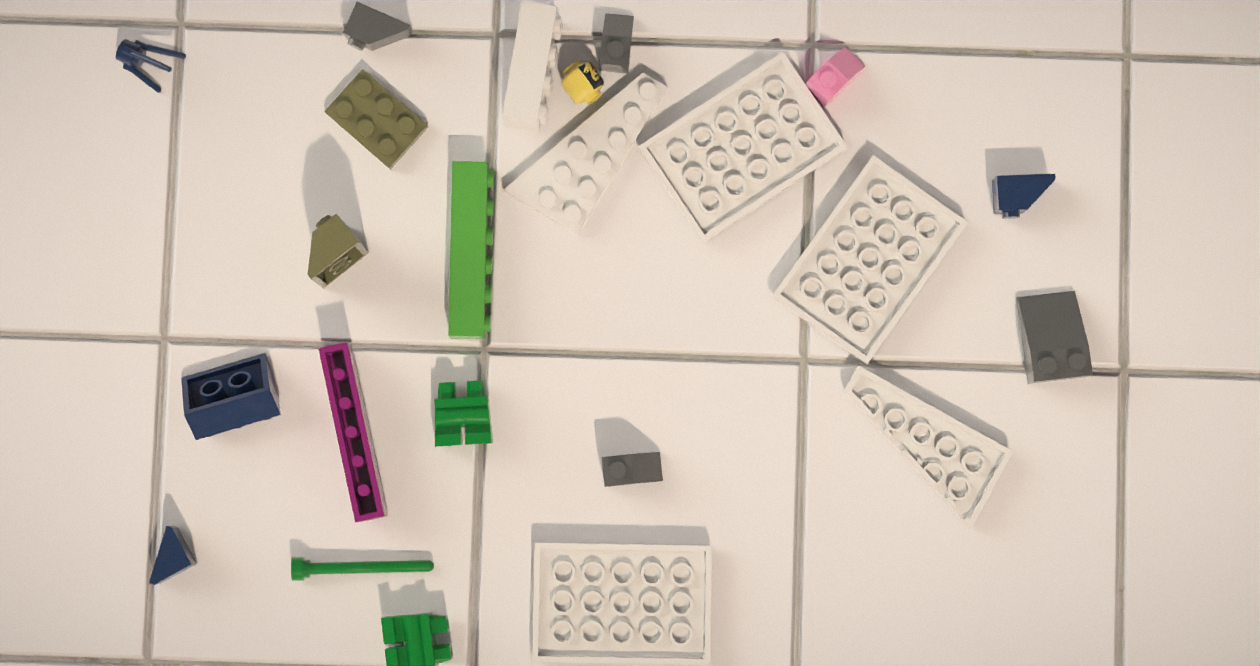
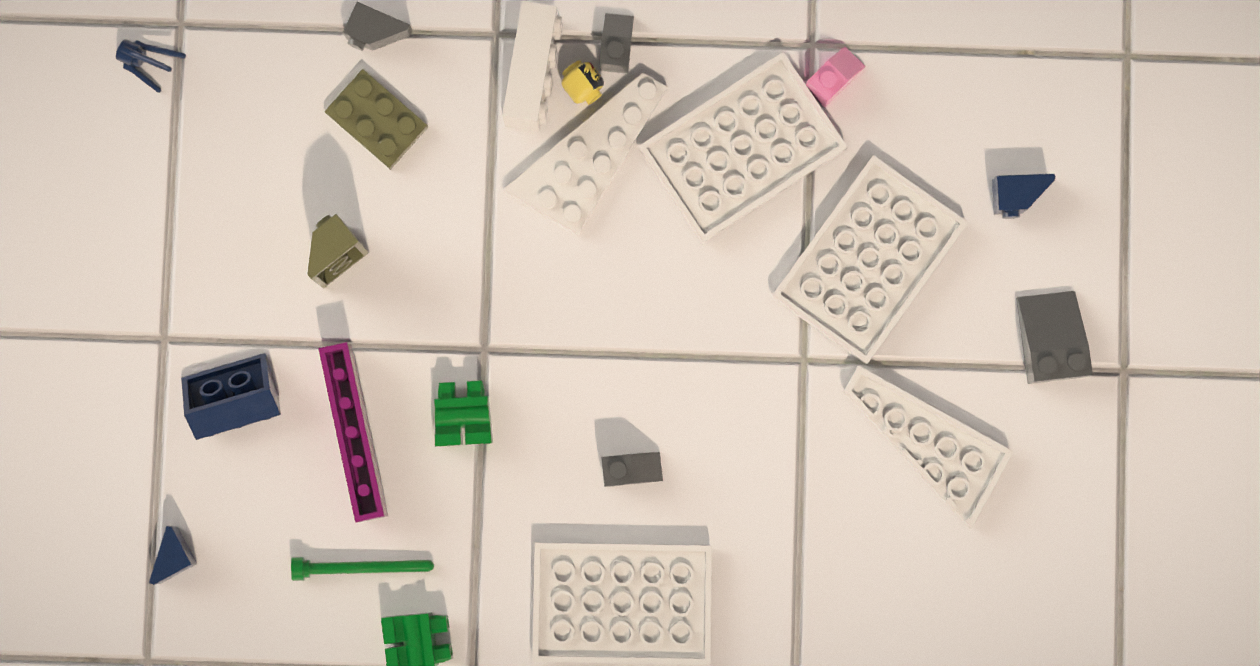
bright green brick [448,161,494,339] -> none

